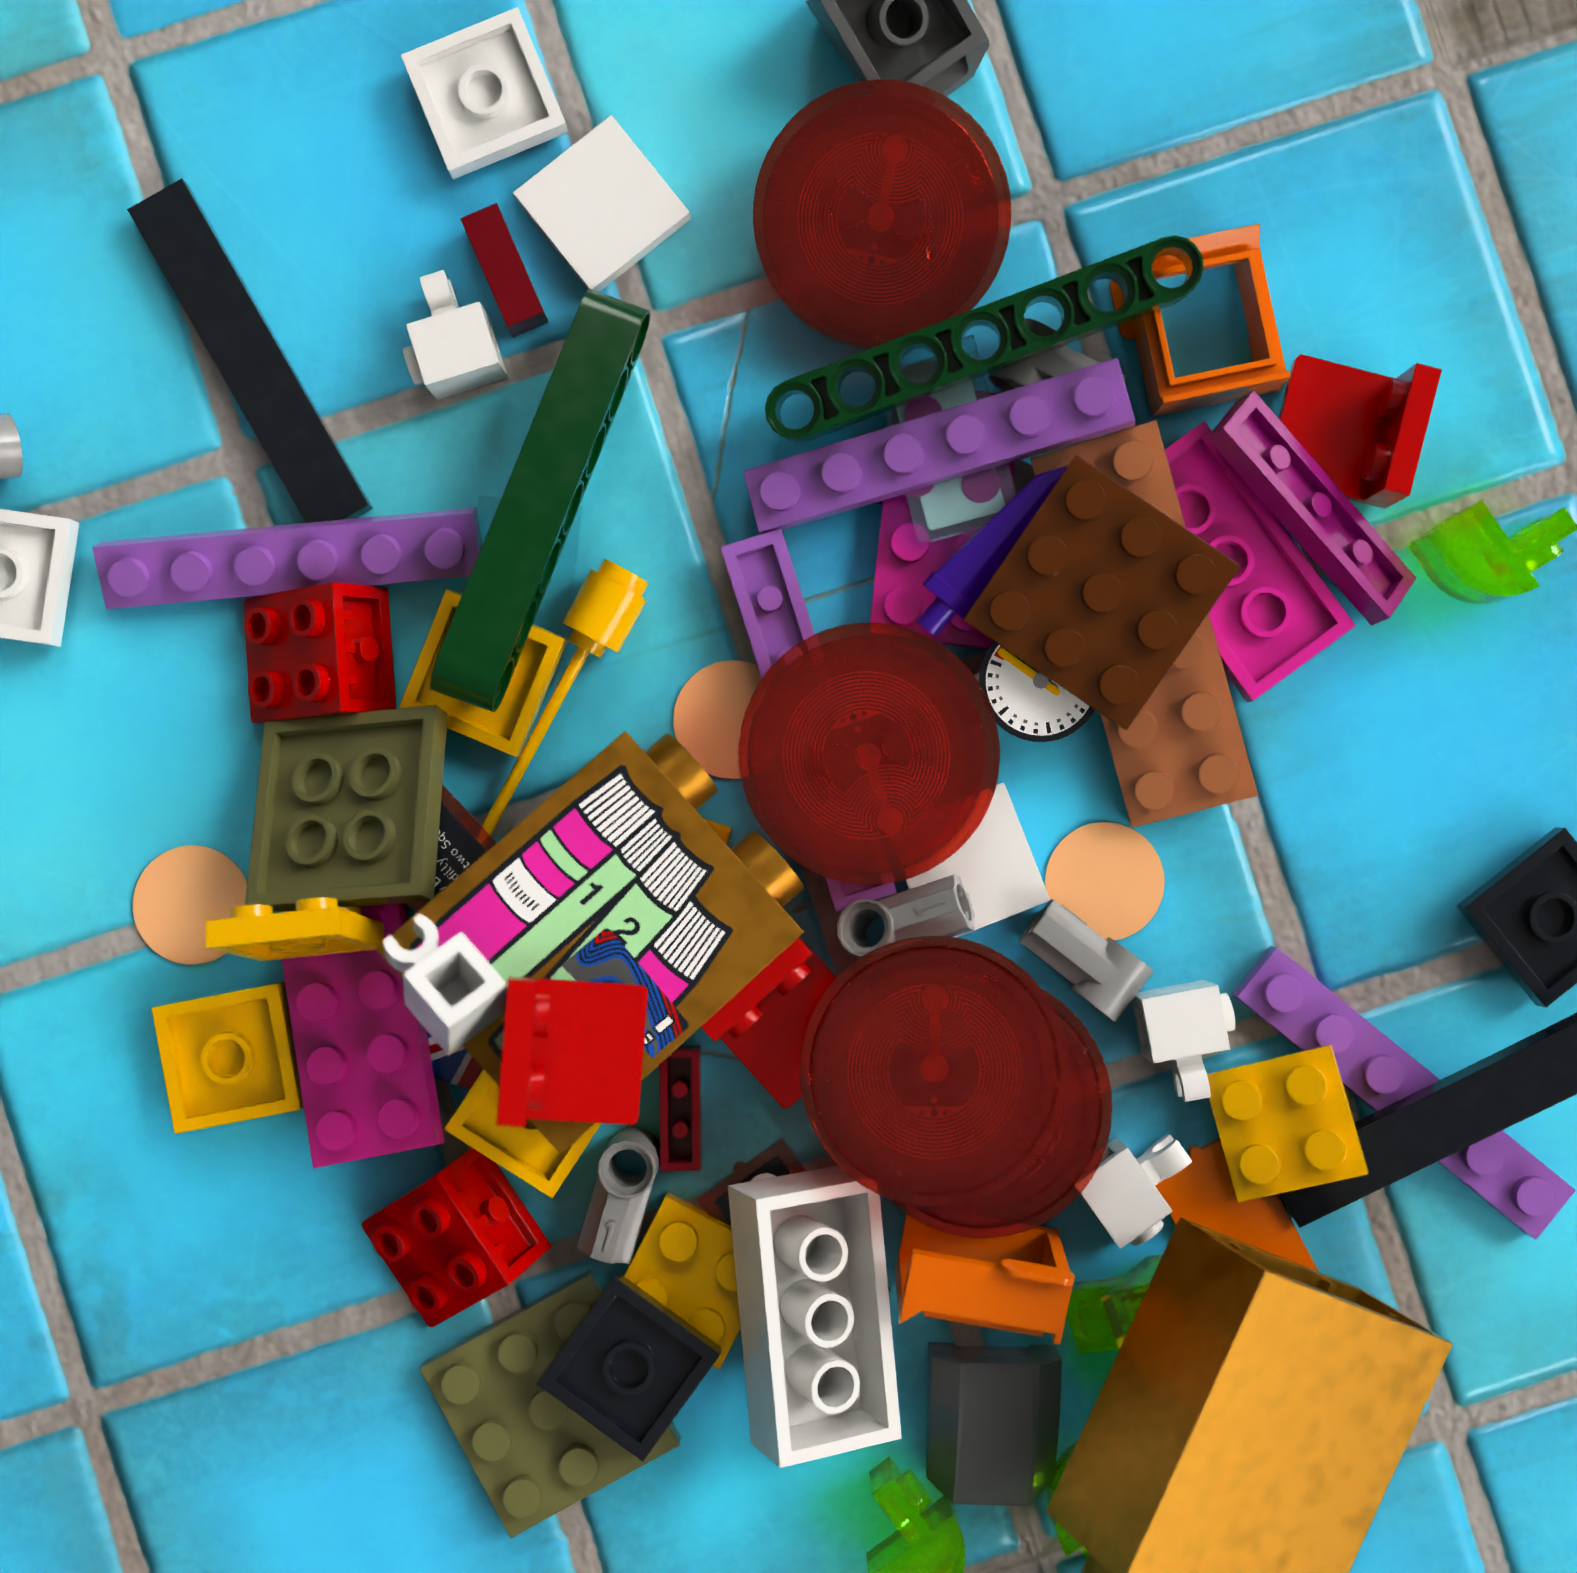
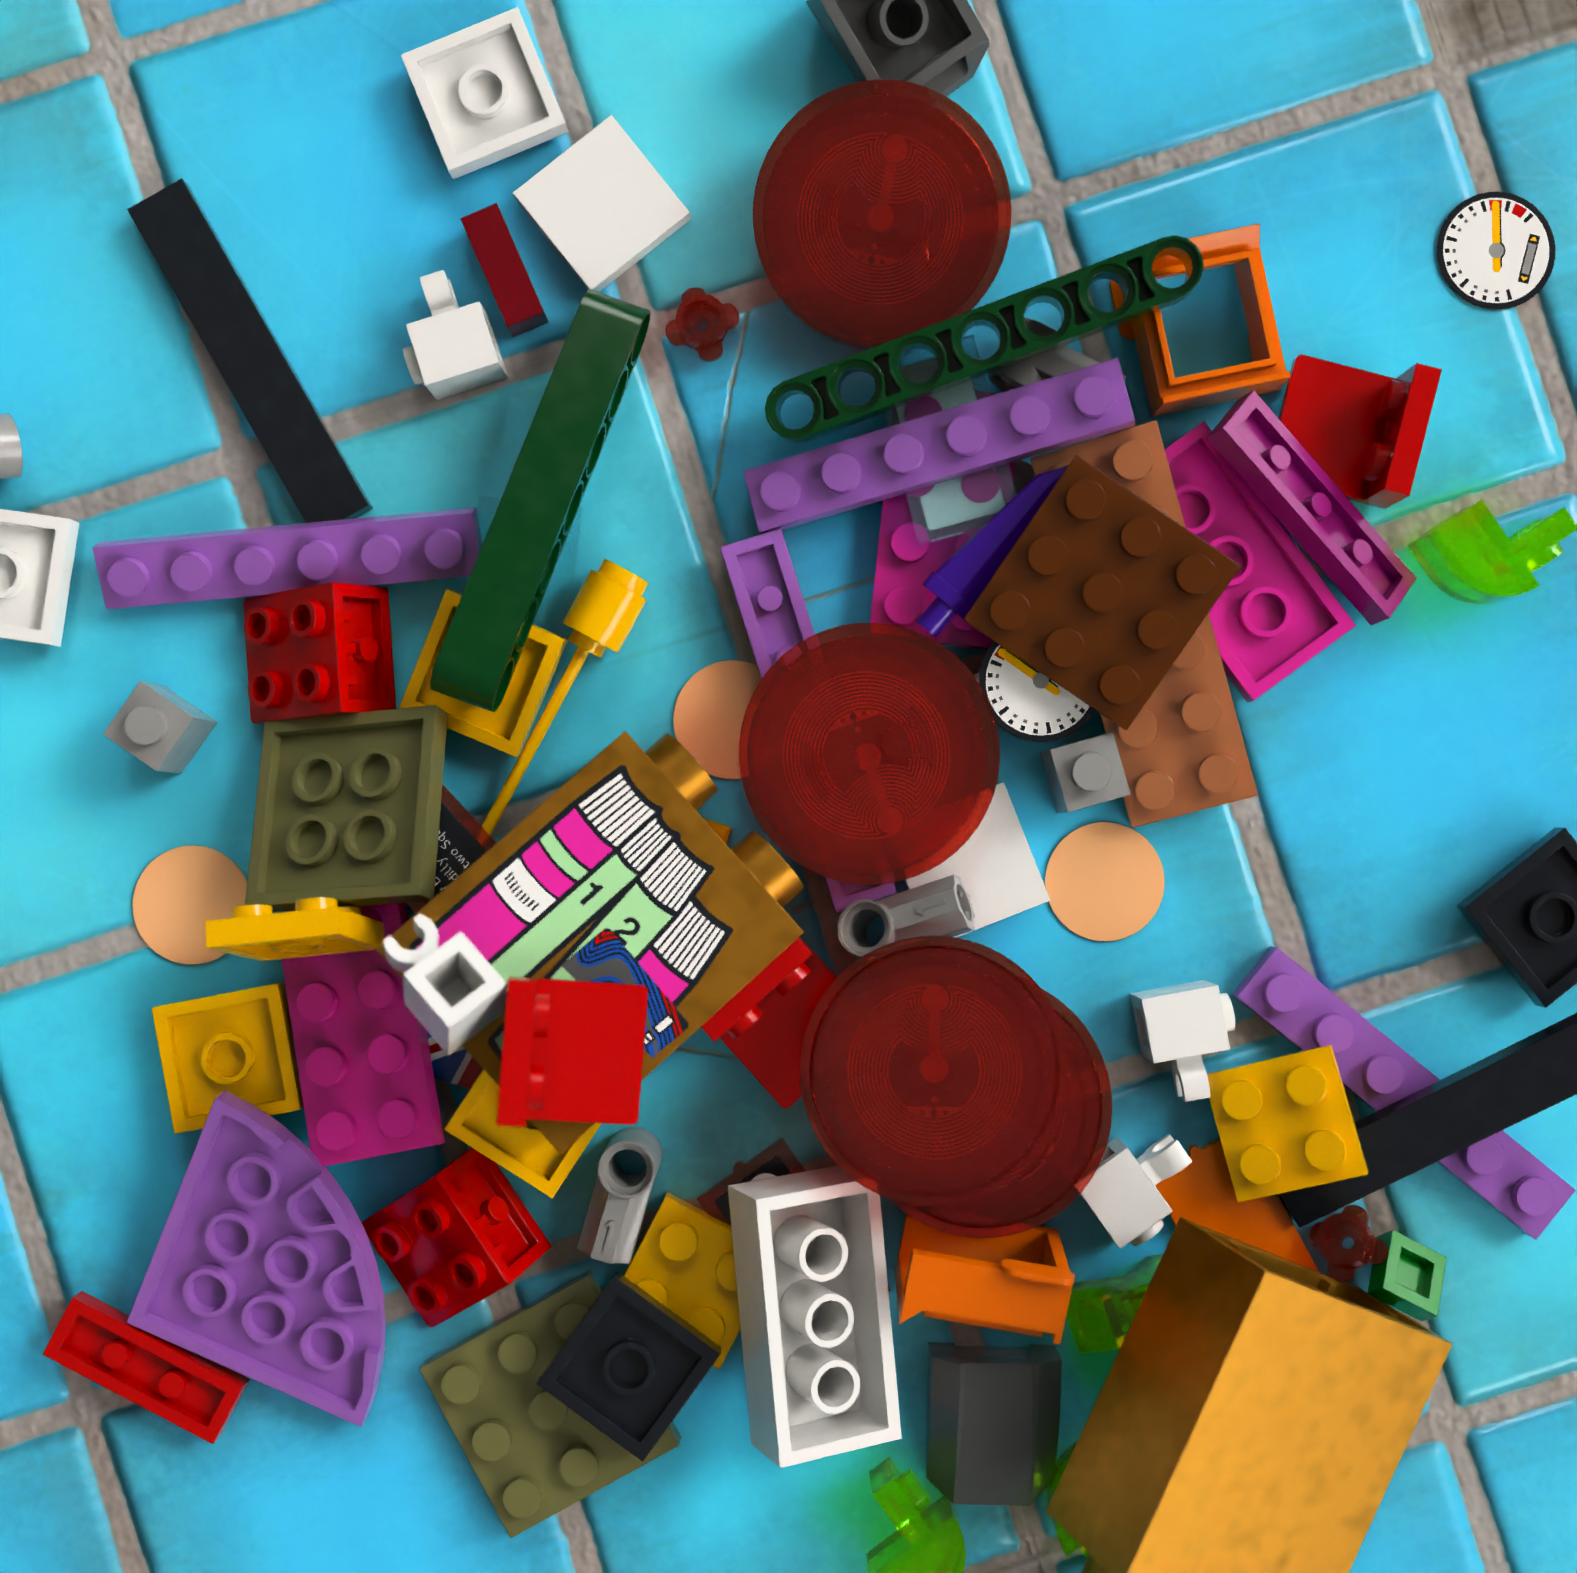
dark red piece [659,1045,703,1171] -> none
light grey piece [1018,899,1154,1023] -> none
none -> red plate [42,1291,250,1444]
none -> light grey brick [103,681,217,774]
none -> medium lavender plate [127,1090,386,1427]
none -> clear red plate [666,287,739,362]
none -> light grey brick [1040,732,1131,813]
none -> clear red plate [1309,1205,1388,1282]
none -> plate [1367,1230,1447,1322]
none -> white sticker [1437,192,1556,310]

